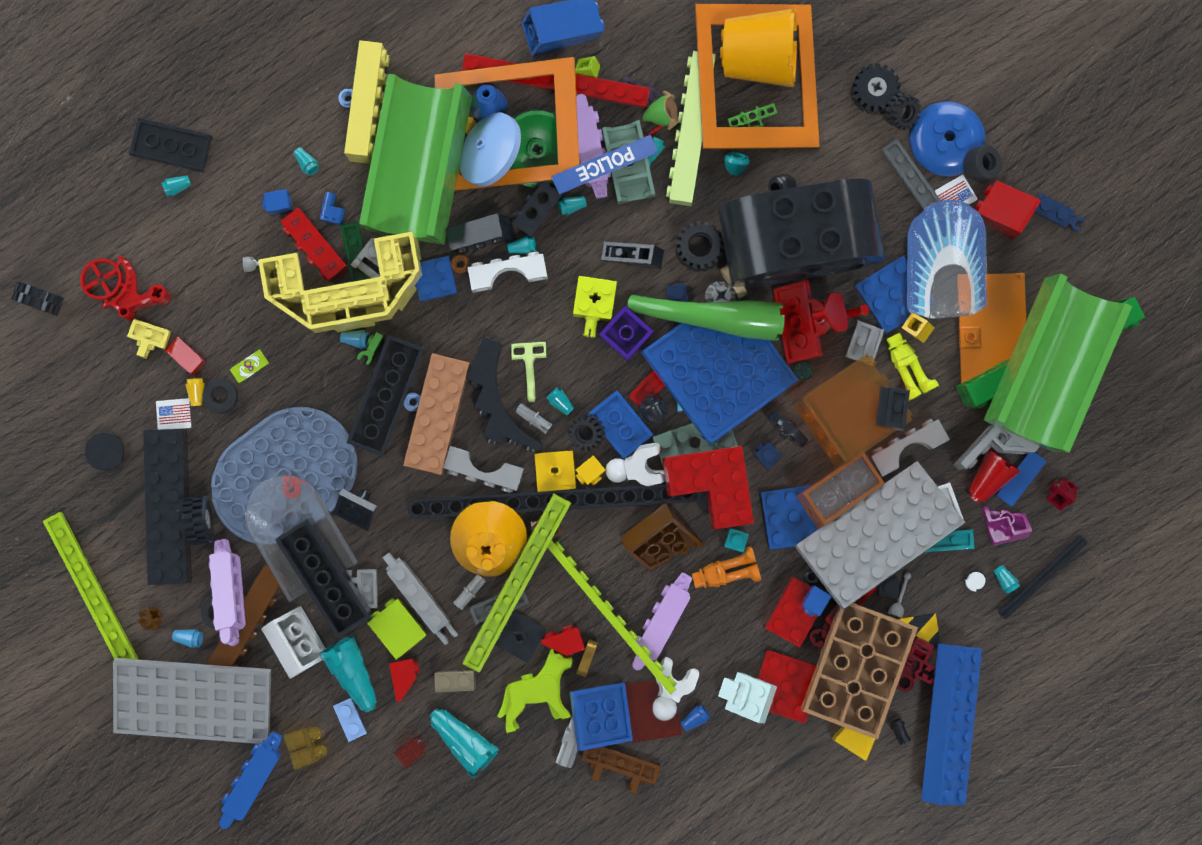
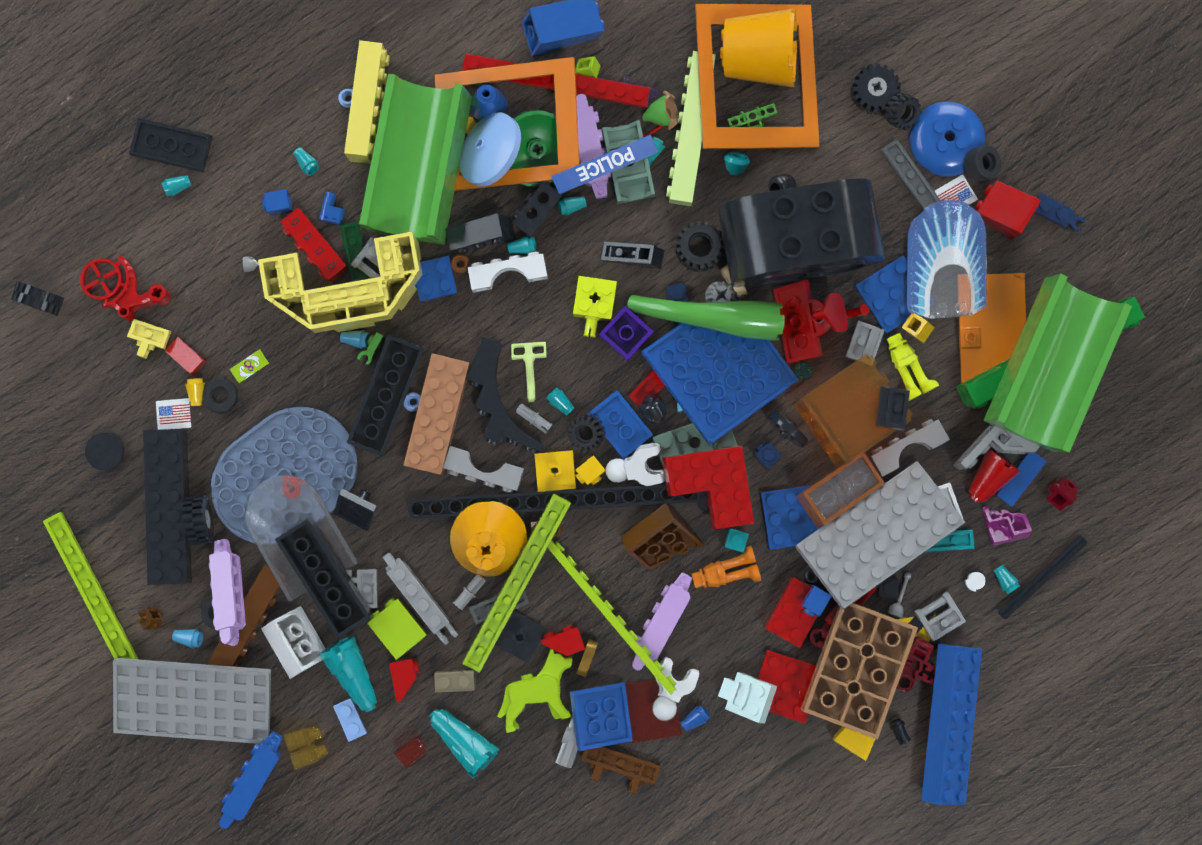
none -> light grey plate [914,592,966,641]

